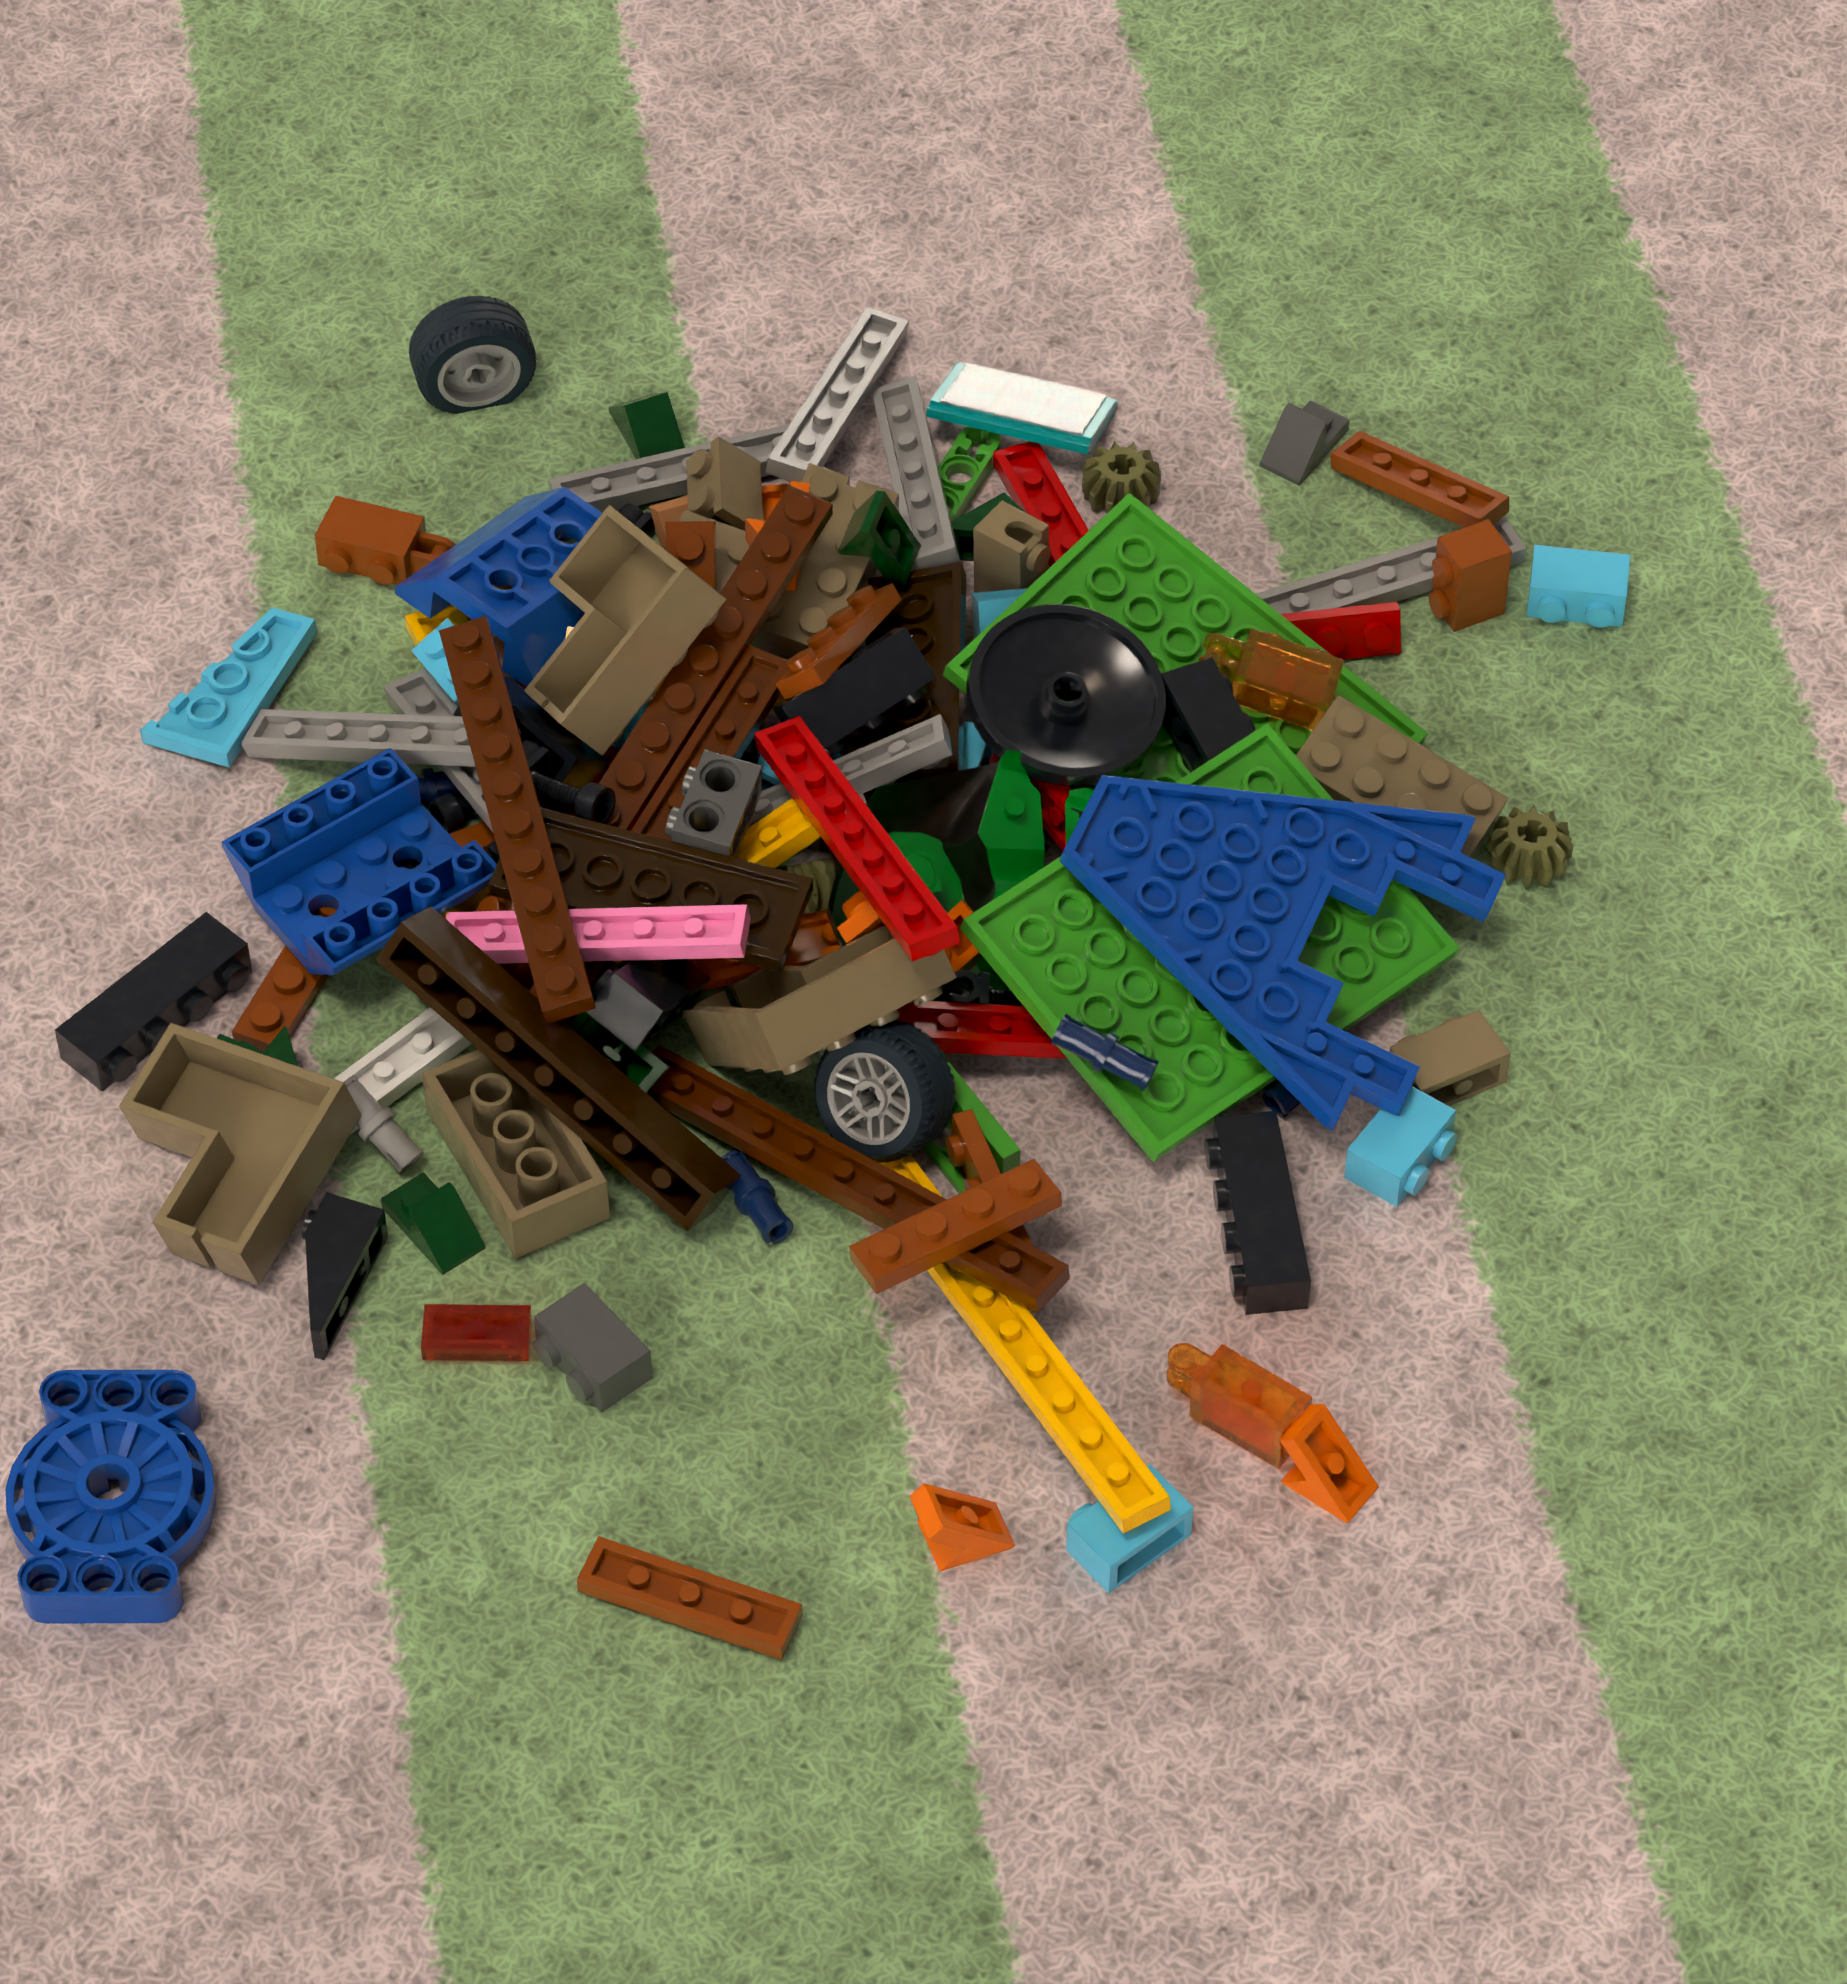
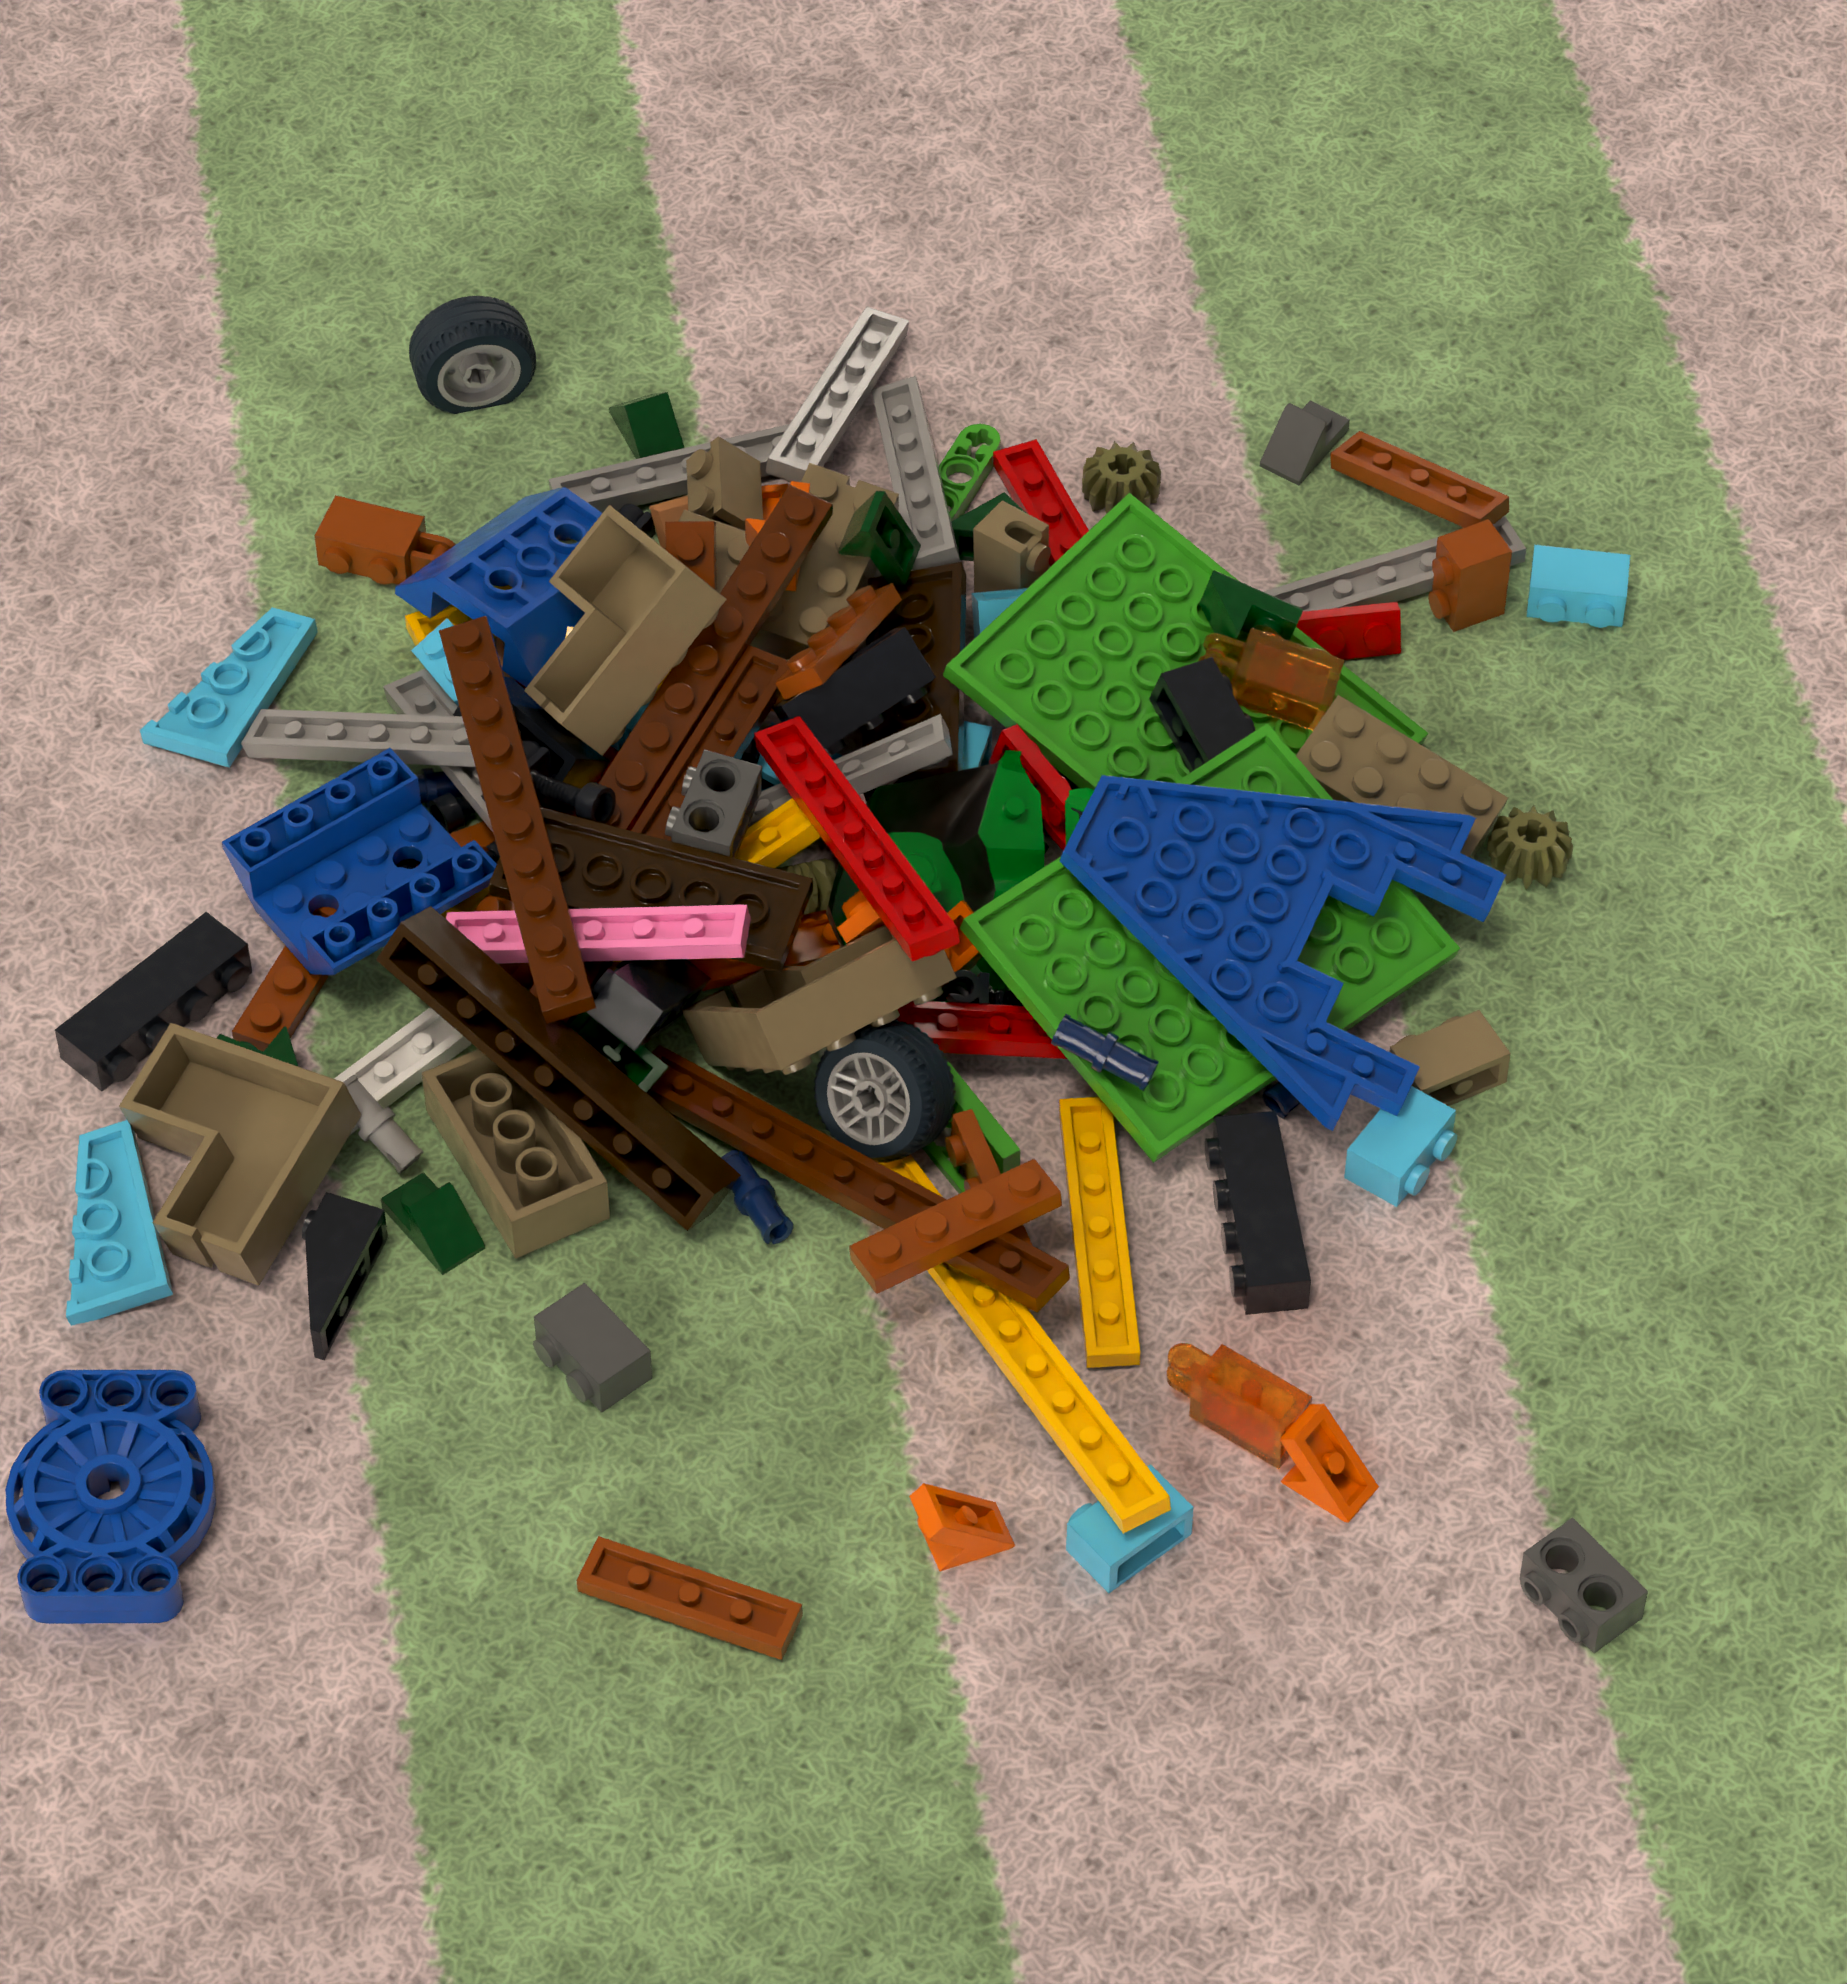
clear red plate [421,1304,532,1361] -> none
clear piece [926,362,1118,455] -> none
black dish [966,604,1166,786] -> none
none -> medium azure wing [66,1120,173,1326]
none -> yellow plate [1059,1097,1140,1368]
none -> dark green slope [1200,570,1304,658]
none -> dark grey brick [1519,1517,1648,1653]

